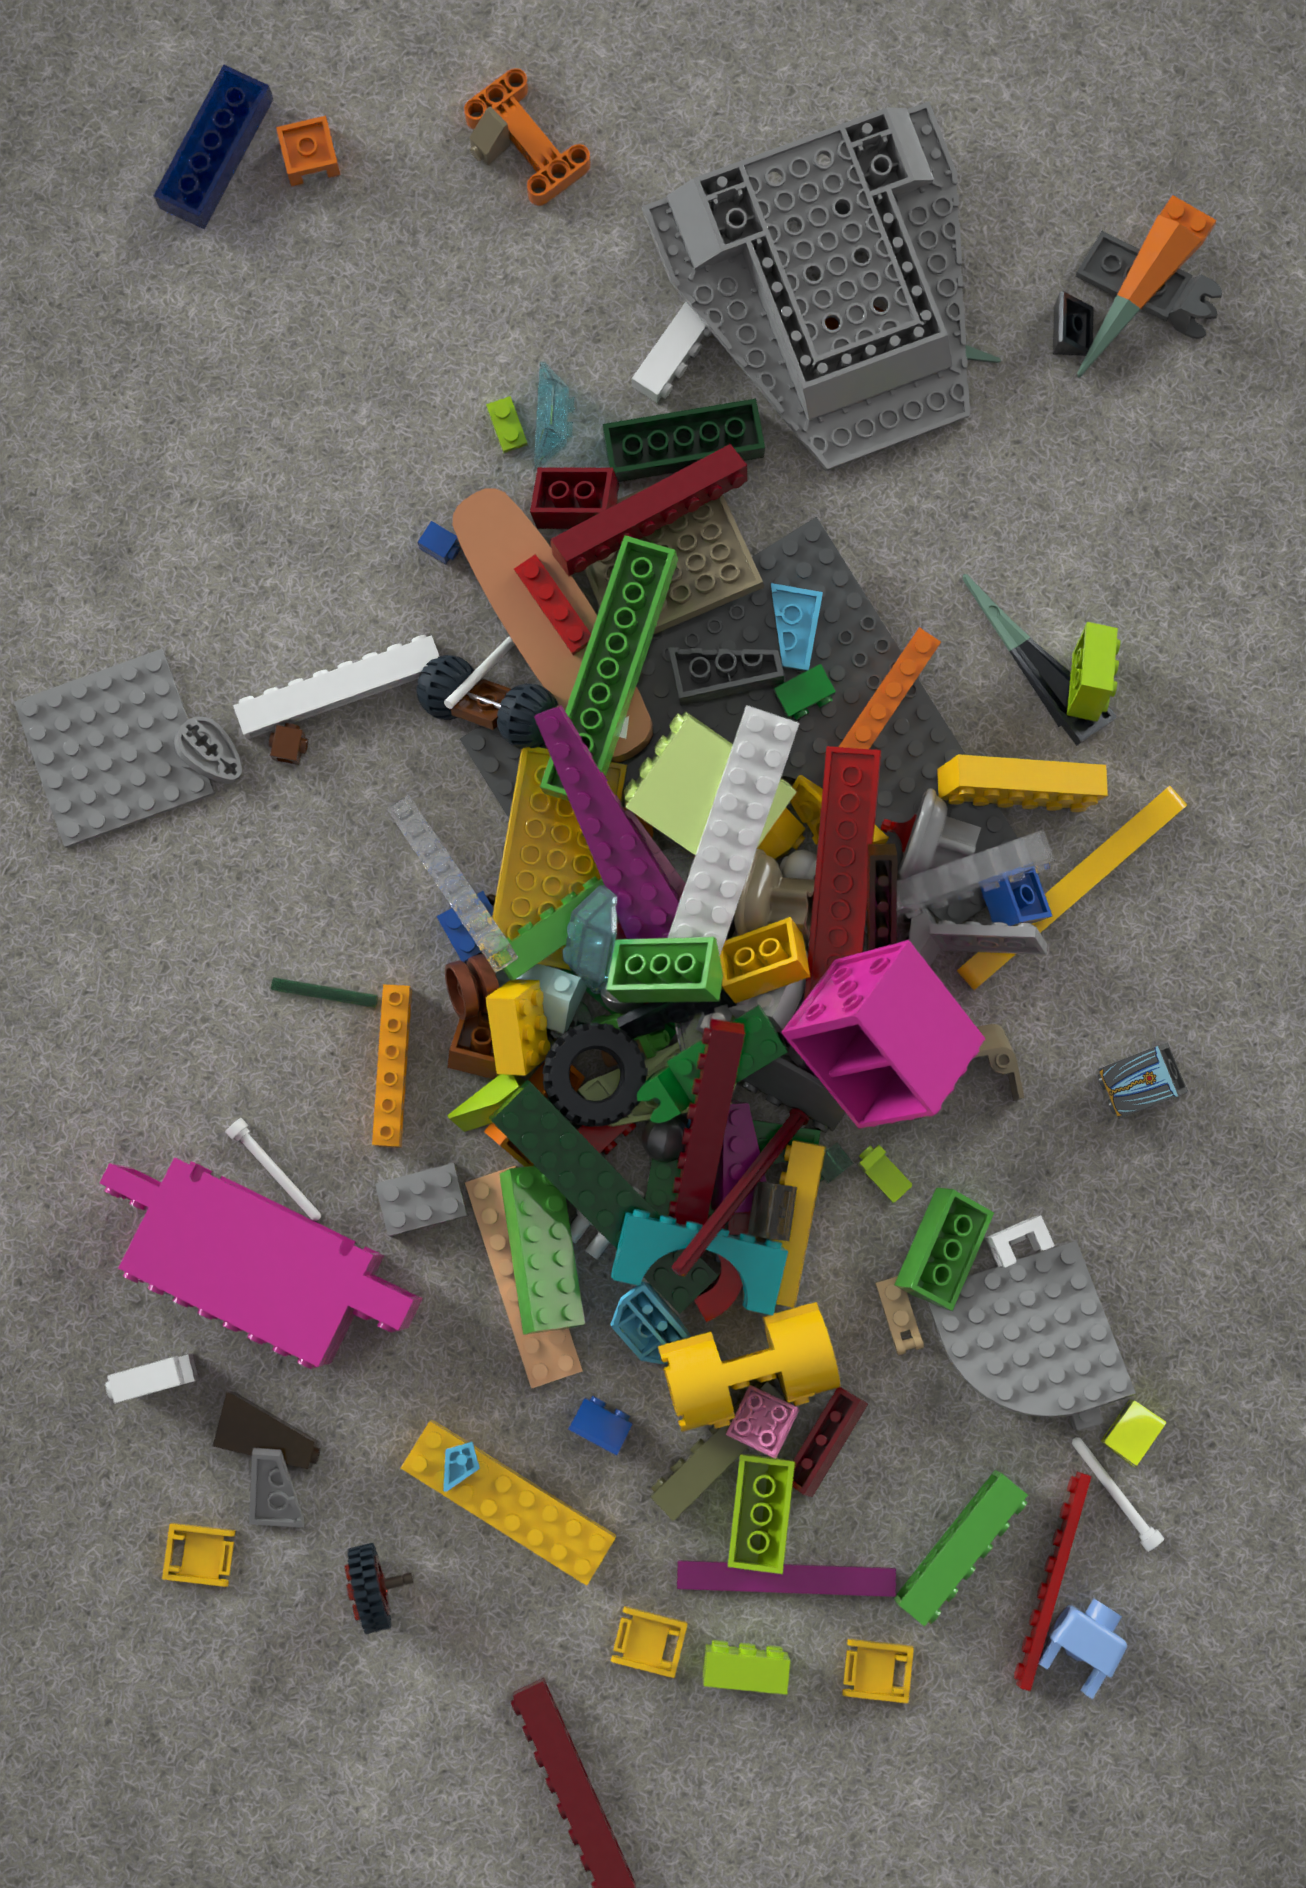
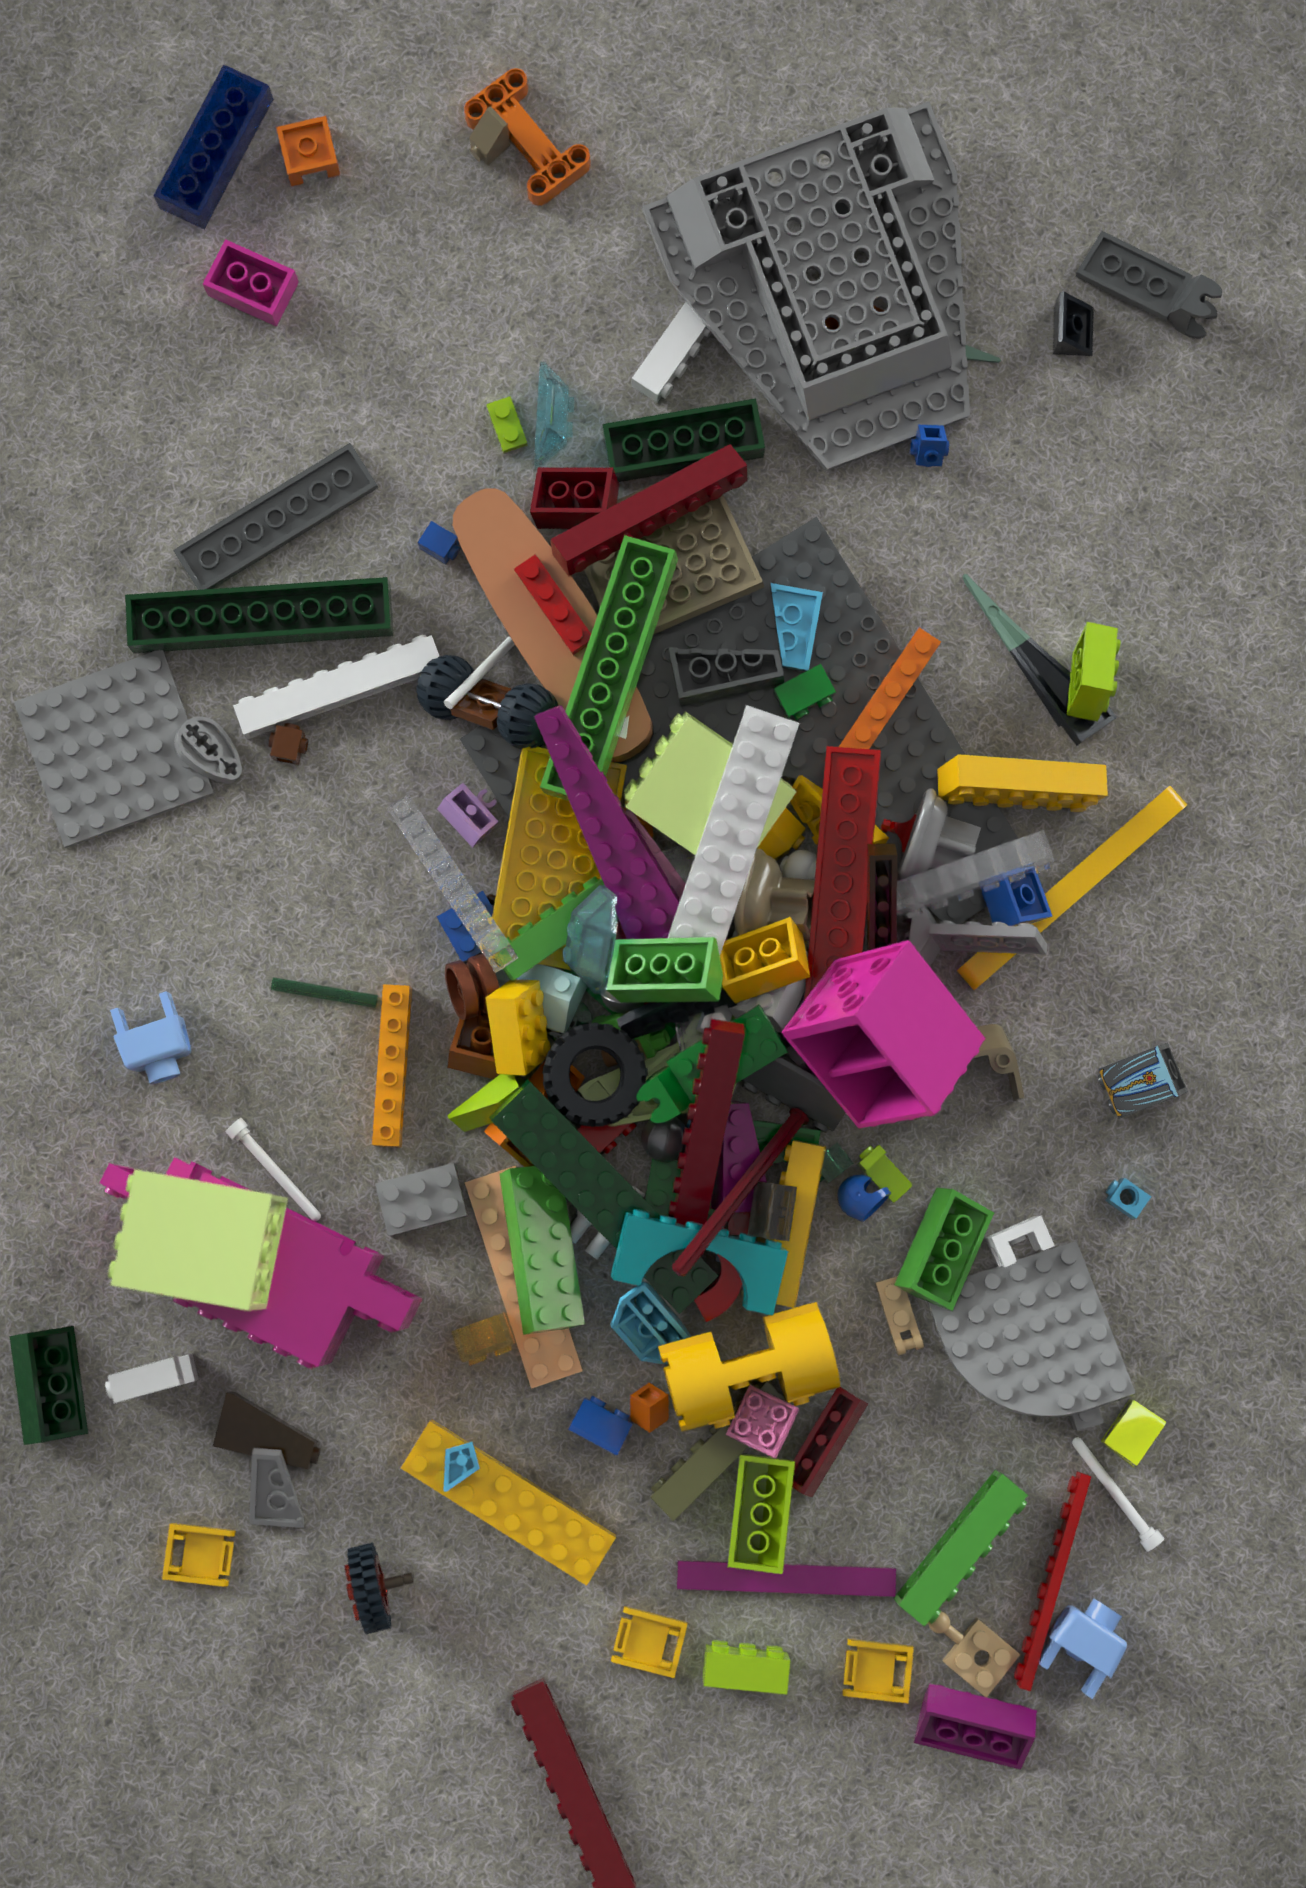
orange plate [1077,195,1216,378] -> none
none -> dark green slope [10,1326,88,1445]
none -> yellowish green piece [108,1170,288,1310]
none -> light blue piece [110,991,191,1084]
none -> dark green brick [125,577,394,654]
none -> dark grey plate [173,443,378,590]
none -> dark pink brick [203,239,299,327]
none -> lavender brick [437,783,499,848]
none -> clear yellow brick [451,1312,516,1365]
none -> orange panel [630,1383,669,1433]
none -> blue helmet [837,1174,891,1222]
none -> blue brick [910,424,949,467]
none -> magenta slope [914,1683,1037,1770]
none -> tan plate [928,1611,1020,1698]
none -> medium azure brick [1105,1178,1151,1219]

